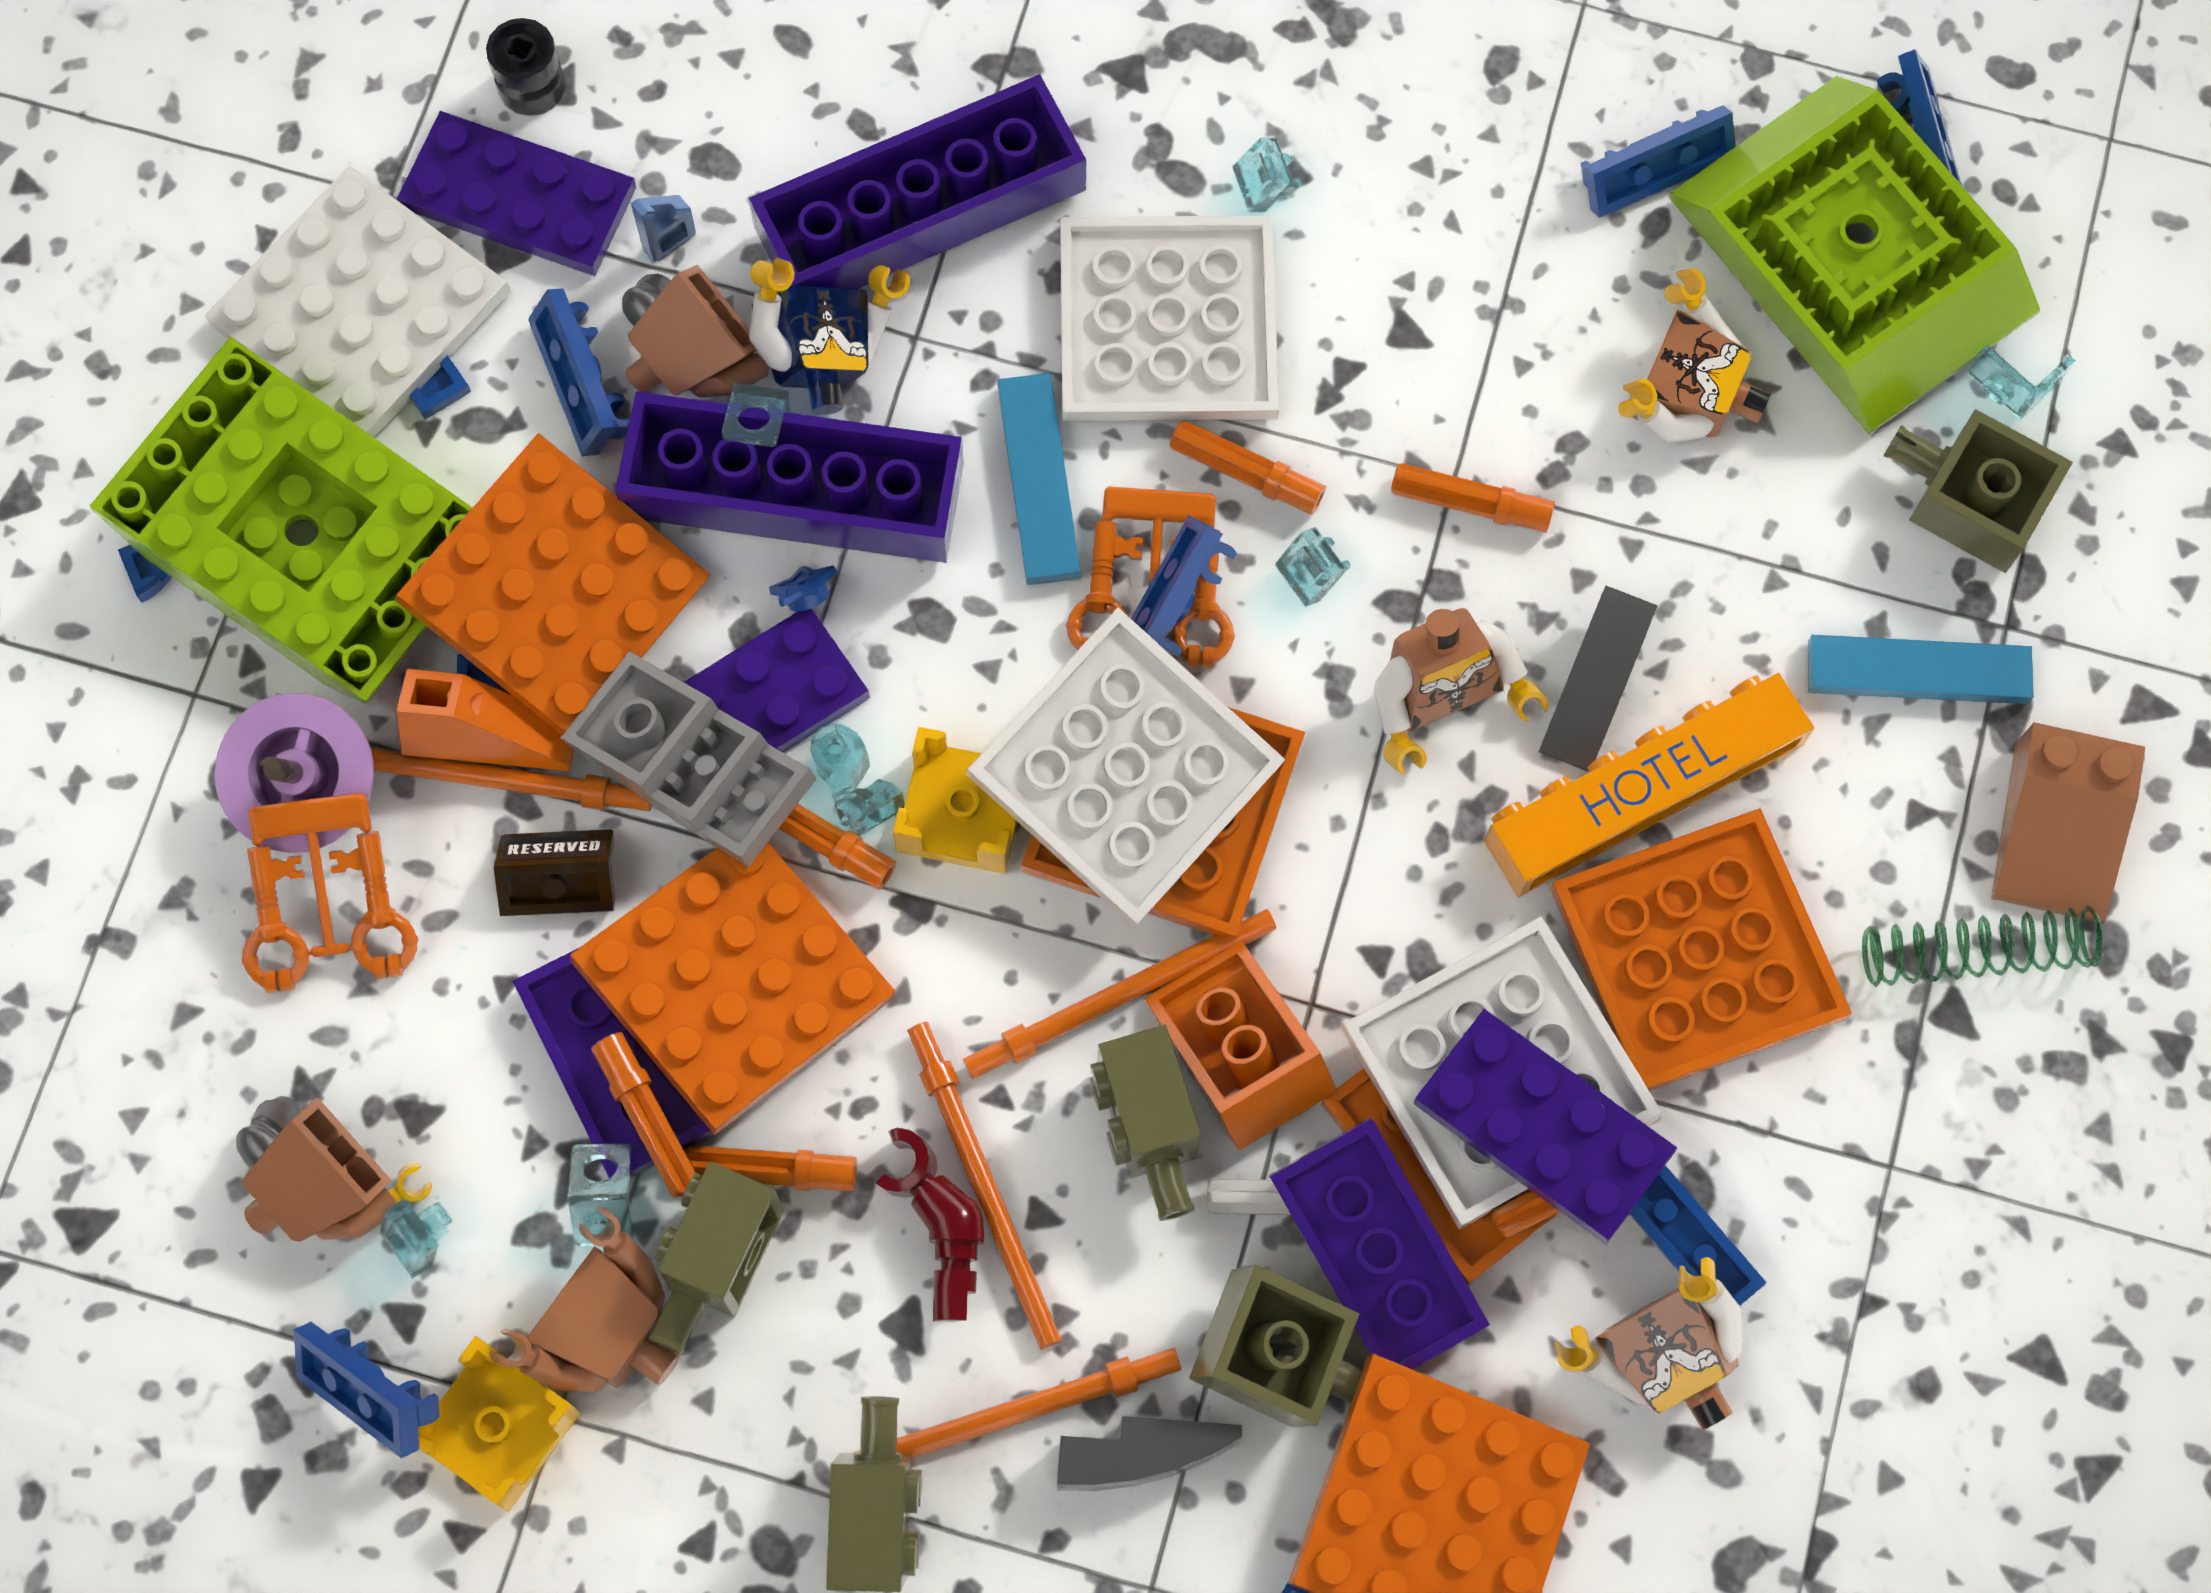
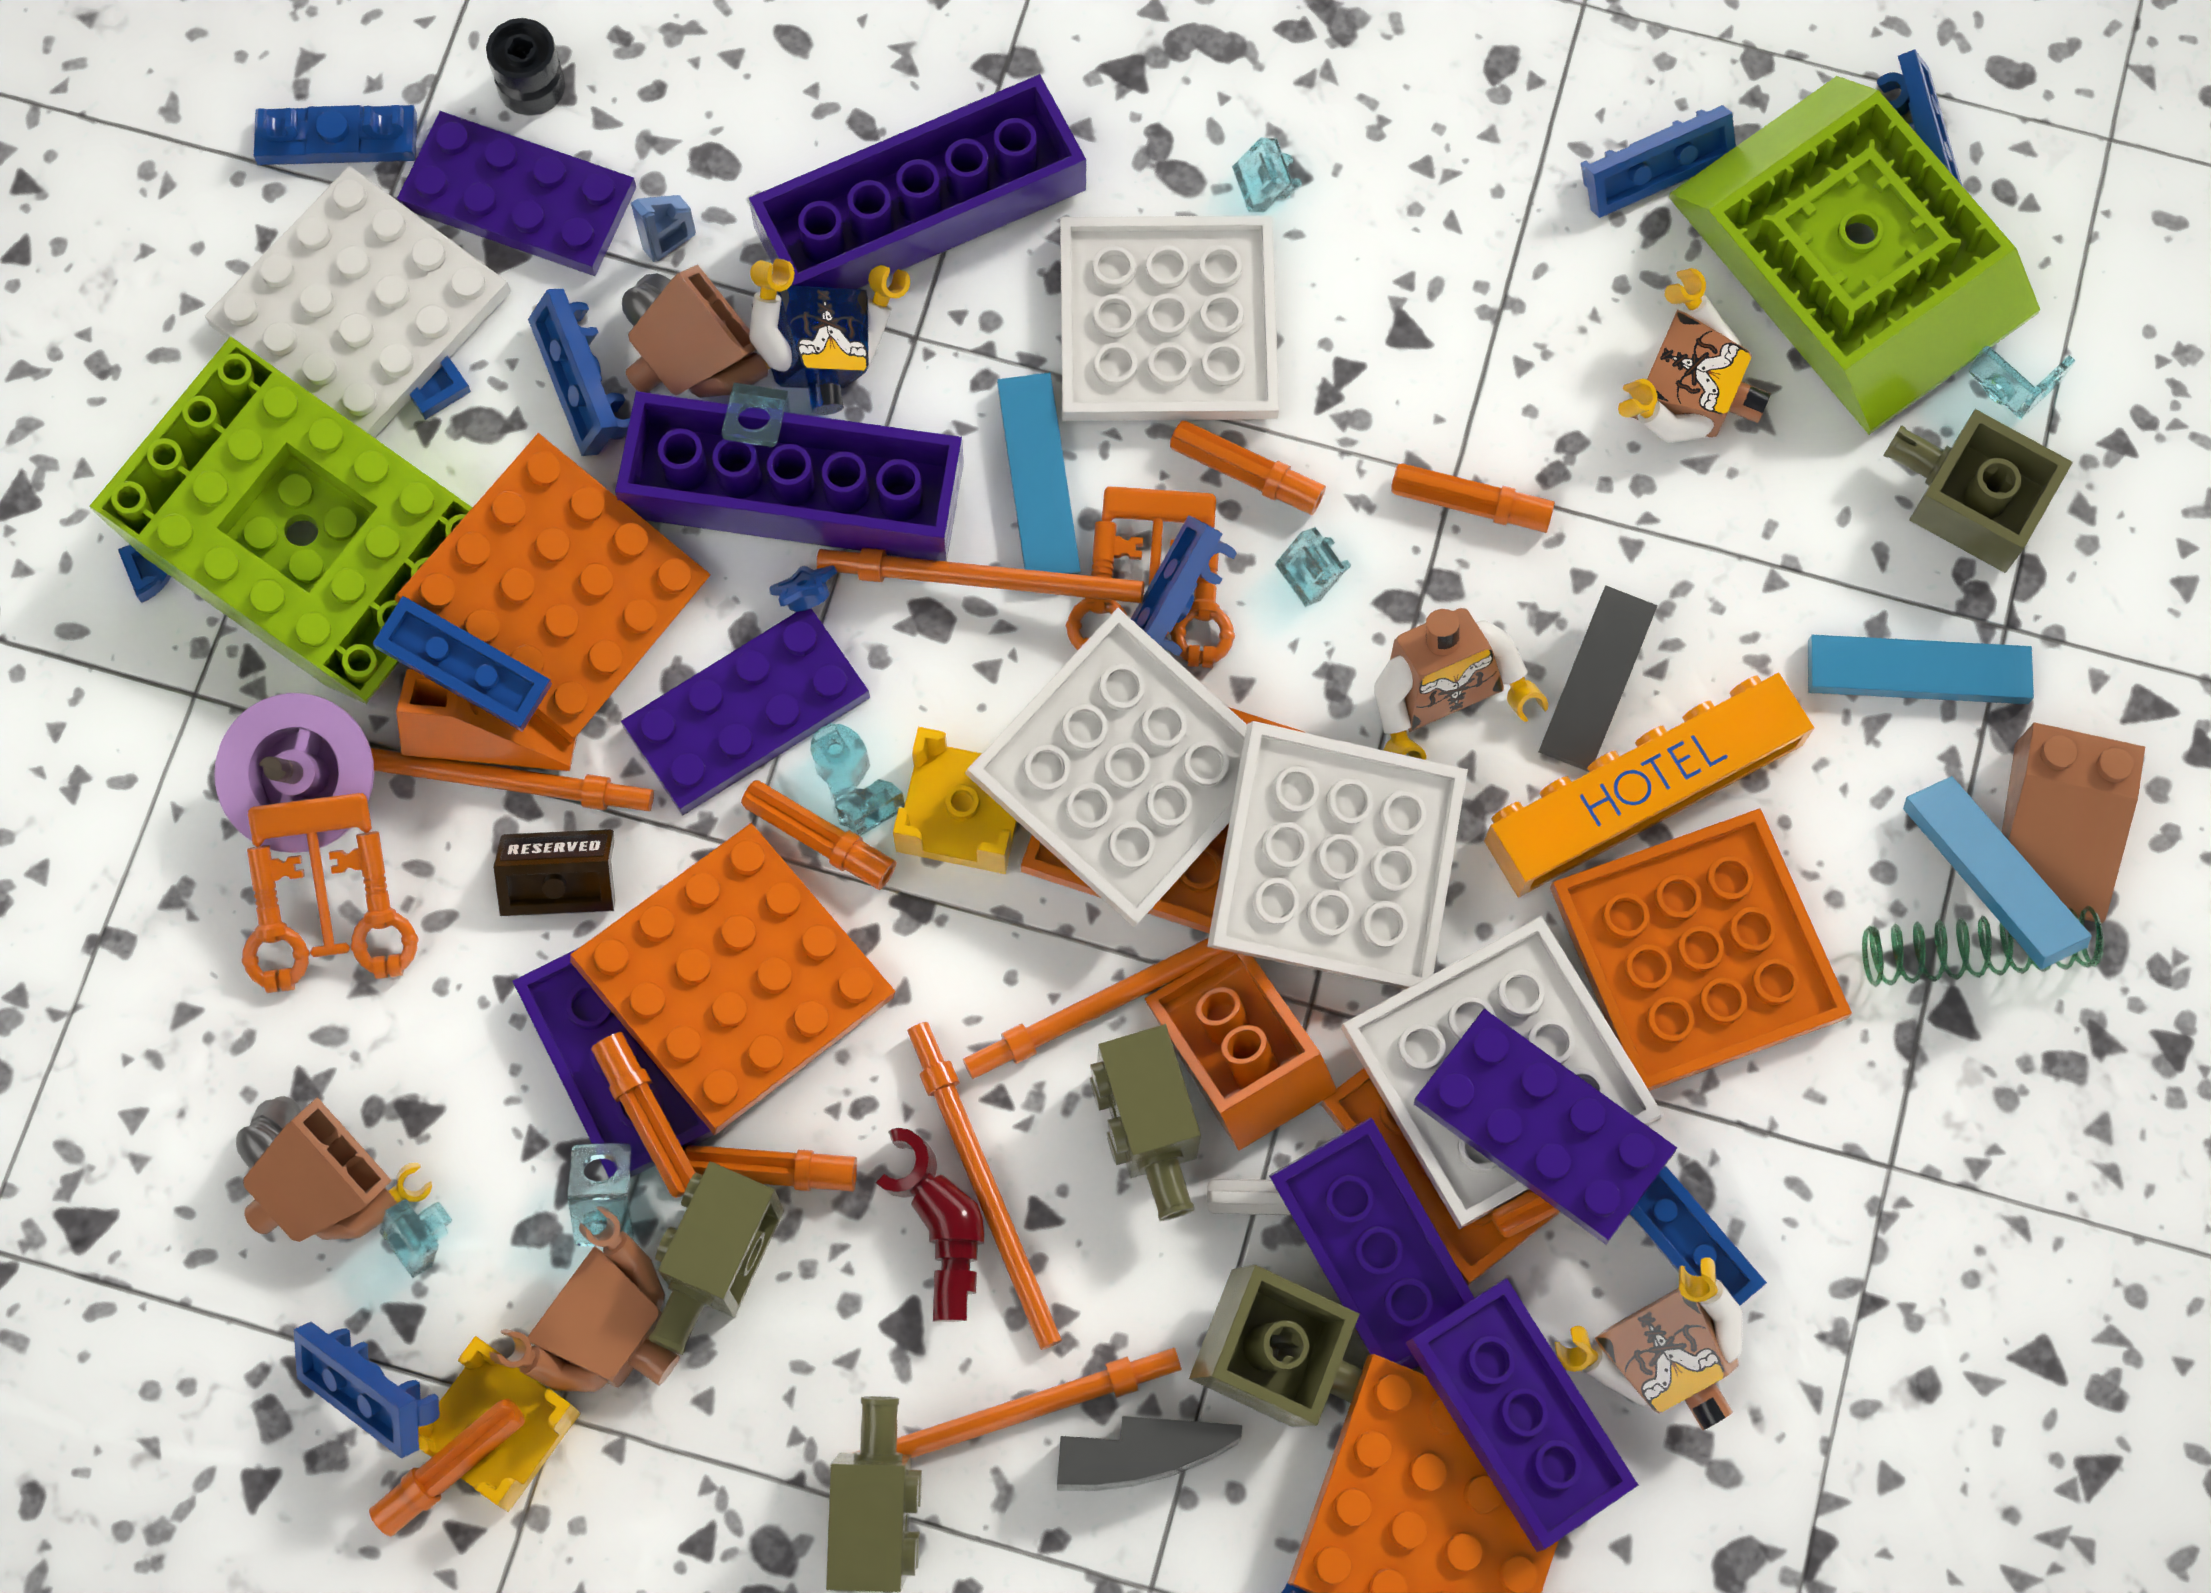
light grey slope [561,651,817,868] -> none
none -> blue plate [253,105,417,165]
none -> orange axle [369,1399,525,1537]
none -> blue plate [372,596,552,732]
none -> orange bar [816,548,1145,603]
none -> white plate [1207,721,1468,989]
none -> dark purple plate [1405,1278,1639,1552]
none -> dark azure tile [1903,776,2092,970]

